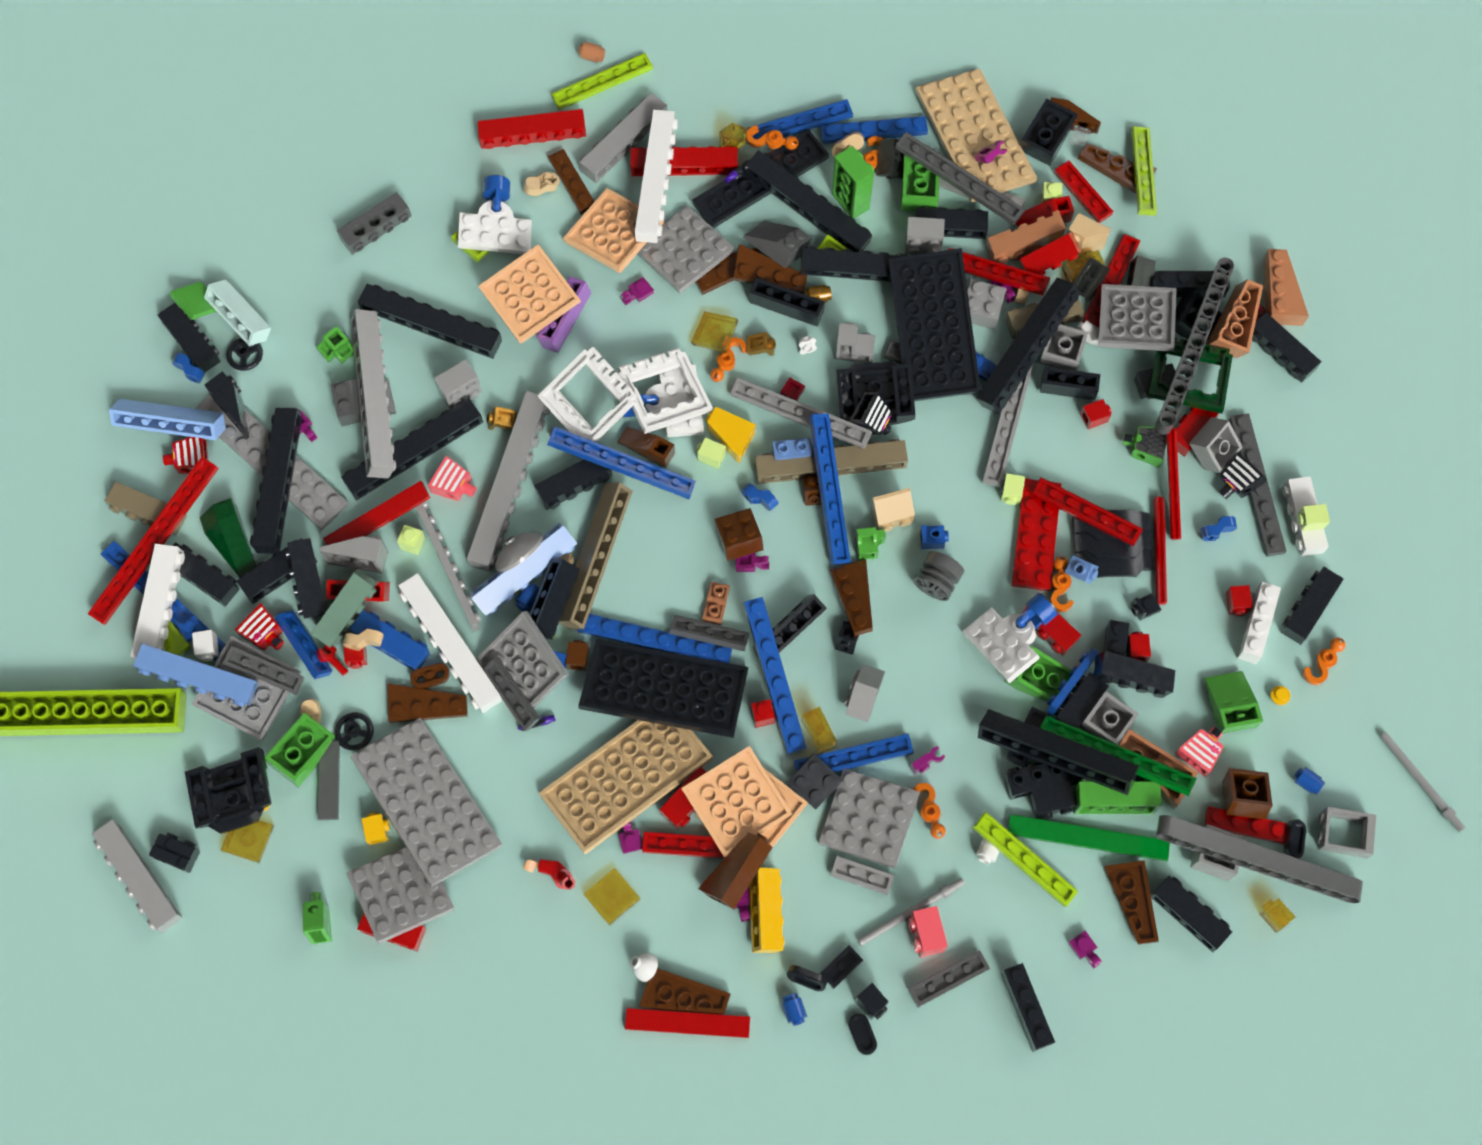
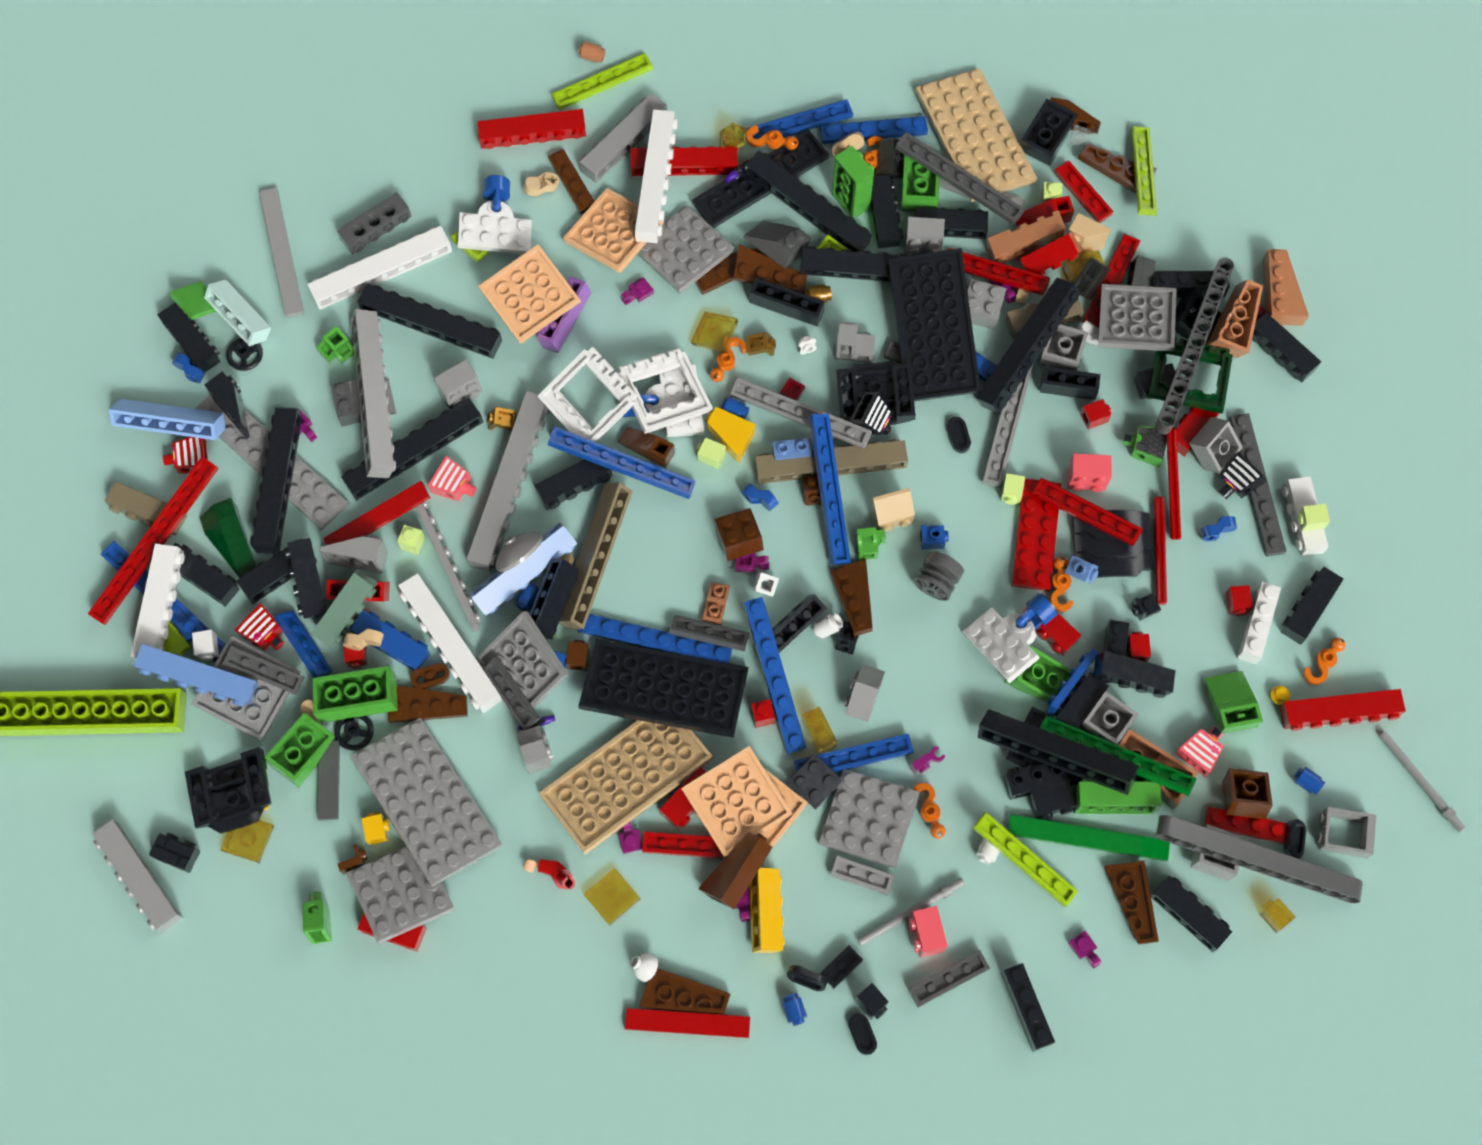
red bar [316,645,349,676] -> none
magenta plate [974,140,1007,164] -> none
none -> light grey tile [259,187,304,318]
none -> white brick [308,226,452,310]
none -> bright green brick [313,666,398,723]
none -> reddish brown bracket [337,844,368,875]
none -> light grey brick [516,726,554,774]
none -> blue brick [721,397,750,419]
none -> white plate [753,572,779,597]
none -> white brick [813,613,843,639]
none -> black brick [870,174,903,248]
none -> black tile [947,417,971,453]
none -> coral brick [1067,454,1112,492]
none -> red brick [1279,689,1406,731]

